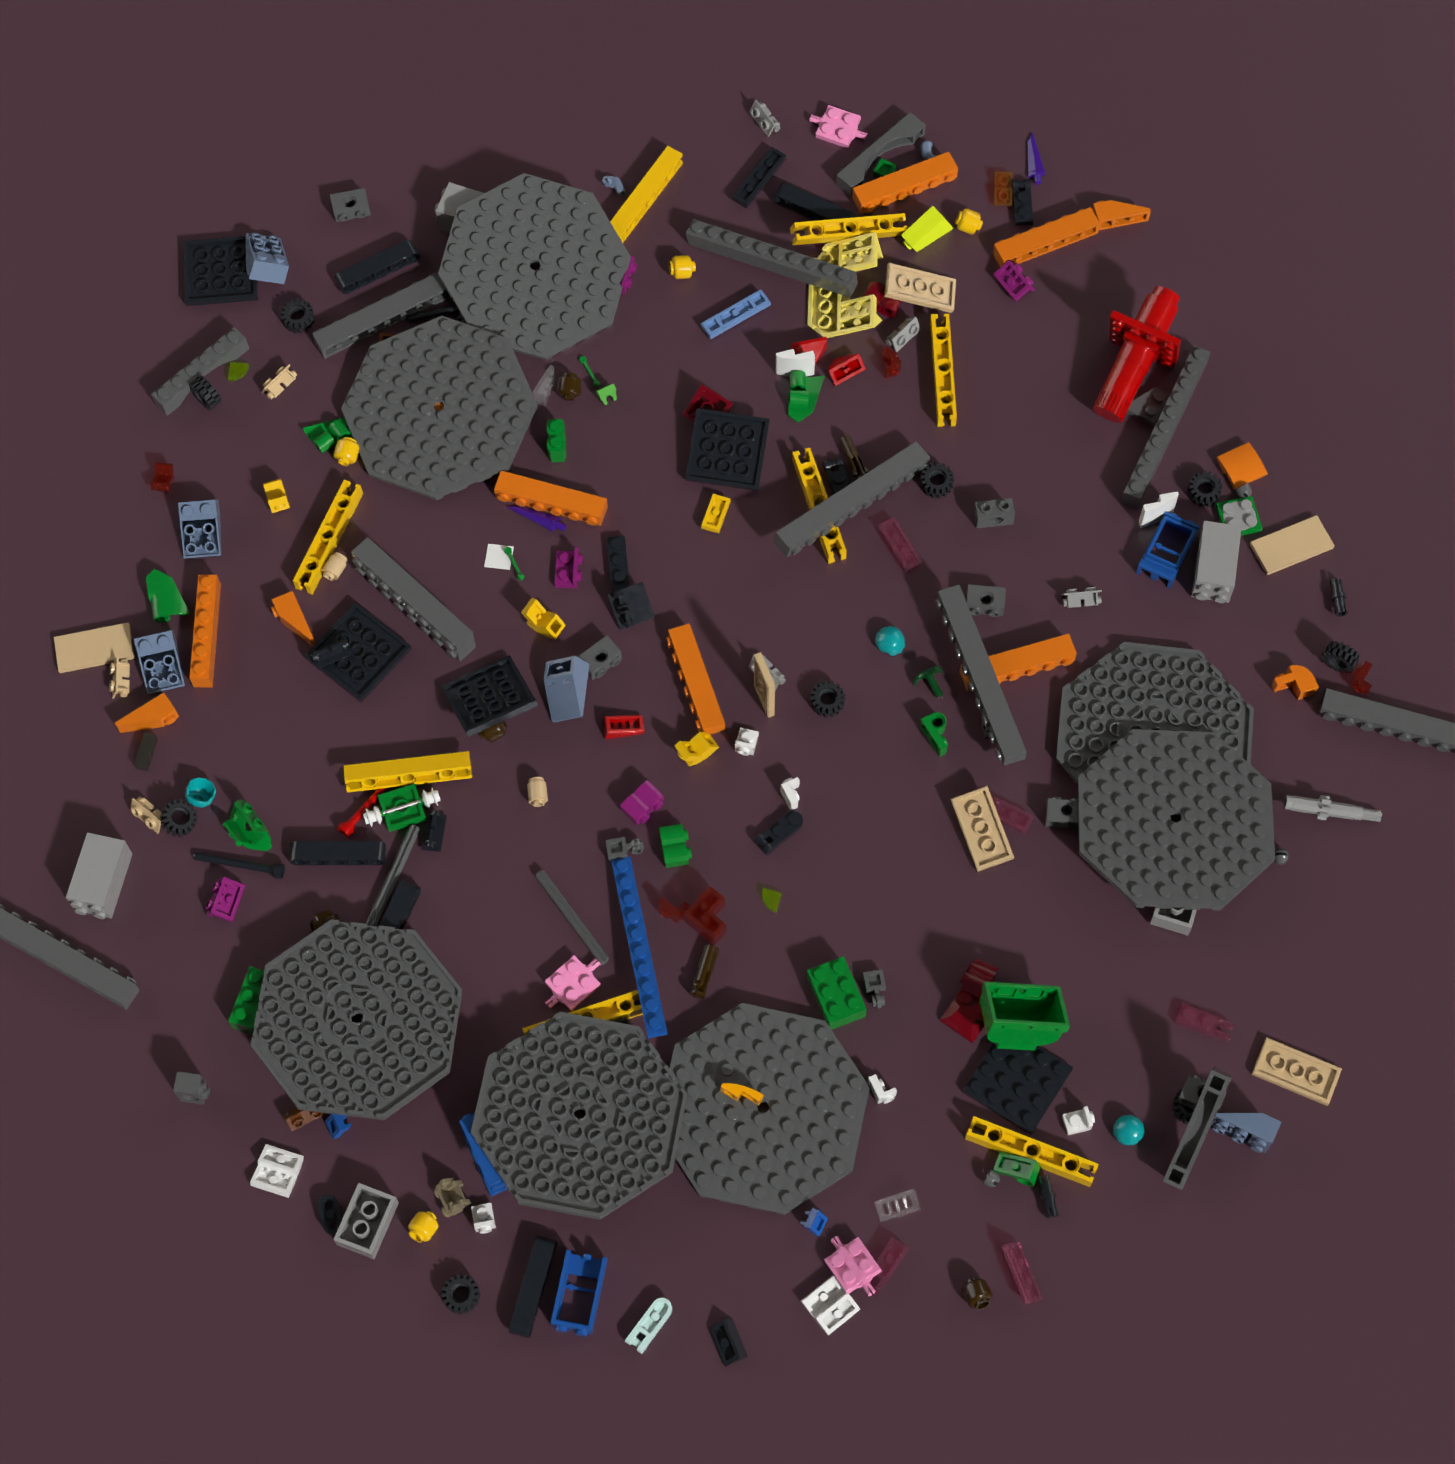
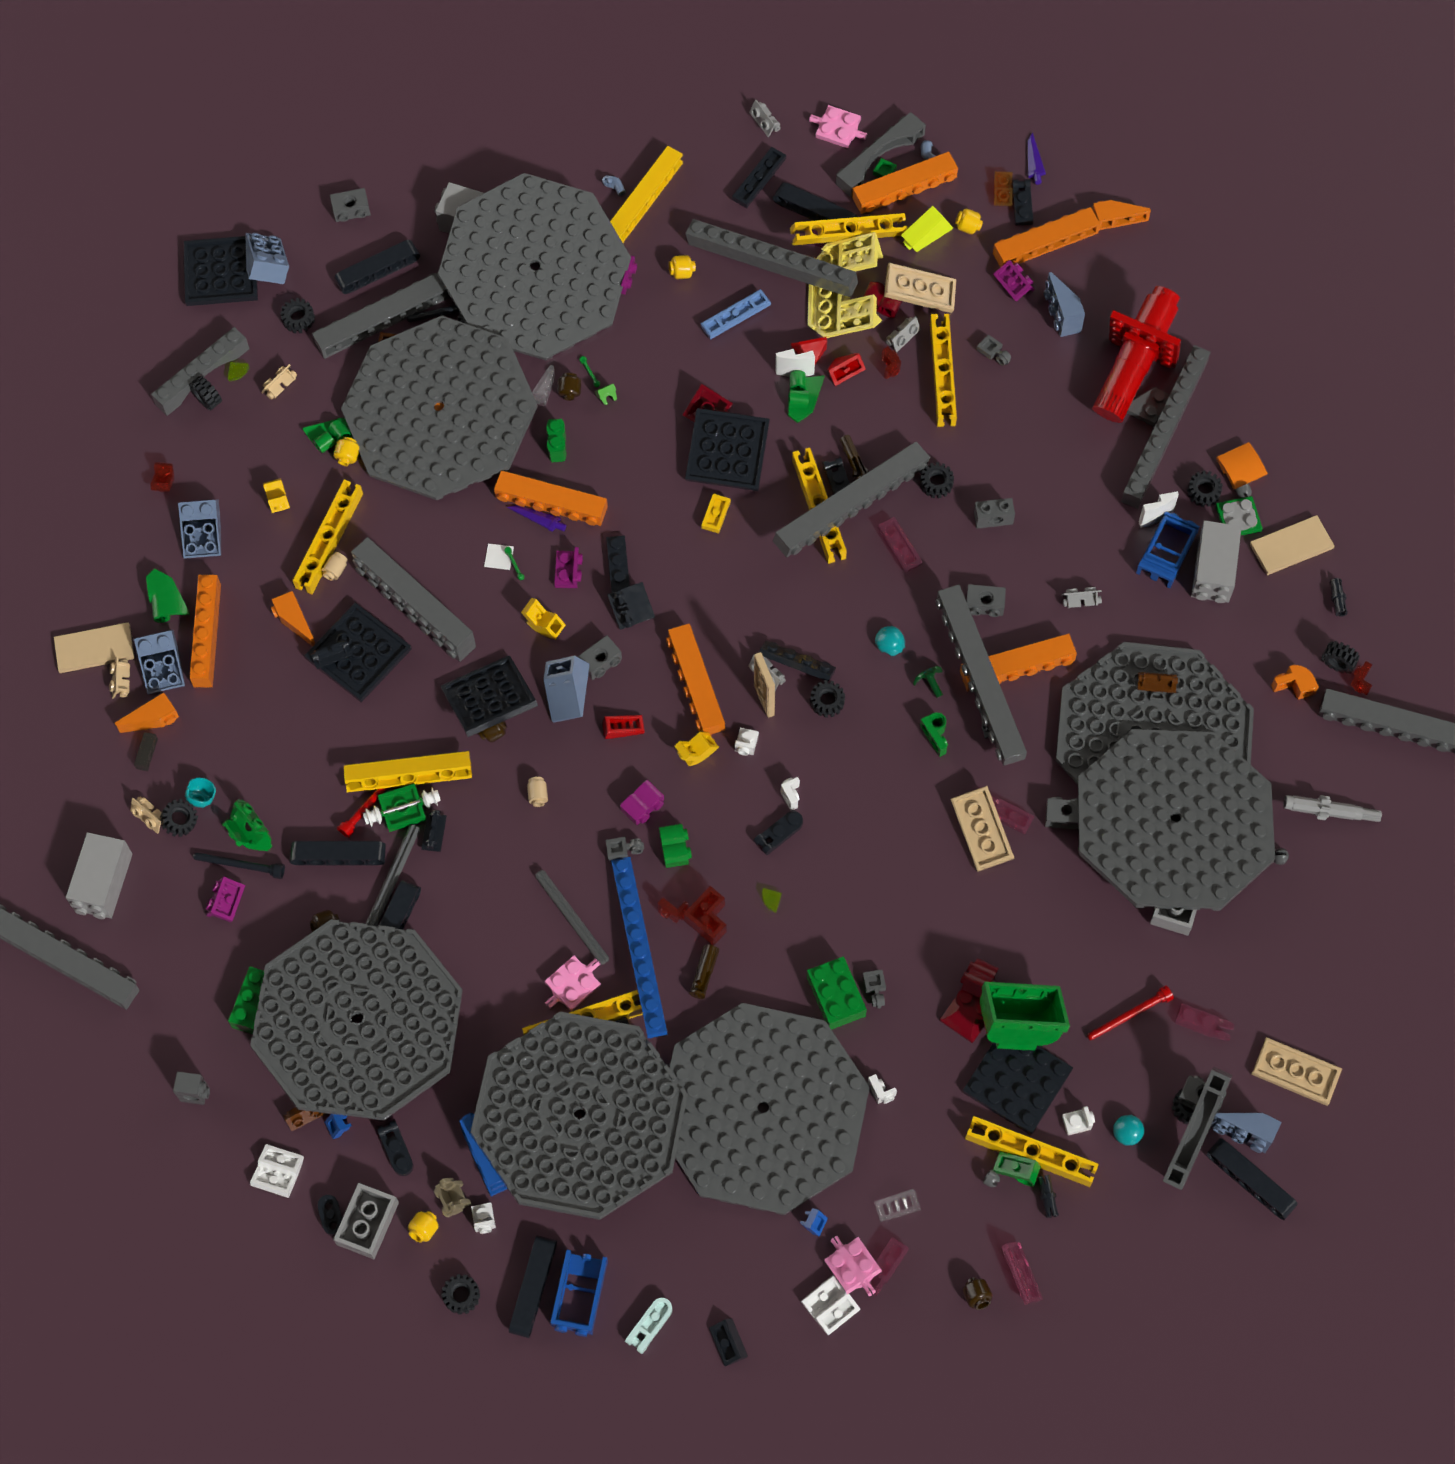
light orange slope [720,1083,764,1106] -> none
none -> black plate [376,1119,414,1176]
none -> black plate [759,641,836,682]
none -> dark grey plate [977,335,1011,366]
none -> sand blue slope [1044,272,1085,337]
none -> red piece [1087,985,1174,1040]
none -> reddish brown hinge [1138,672,1178,693]
none -> black beam [1206,1138,1298,1220]

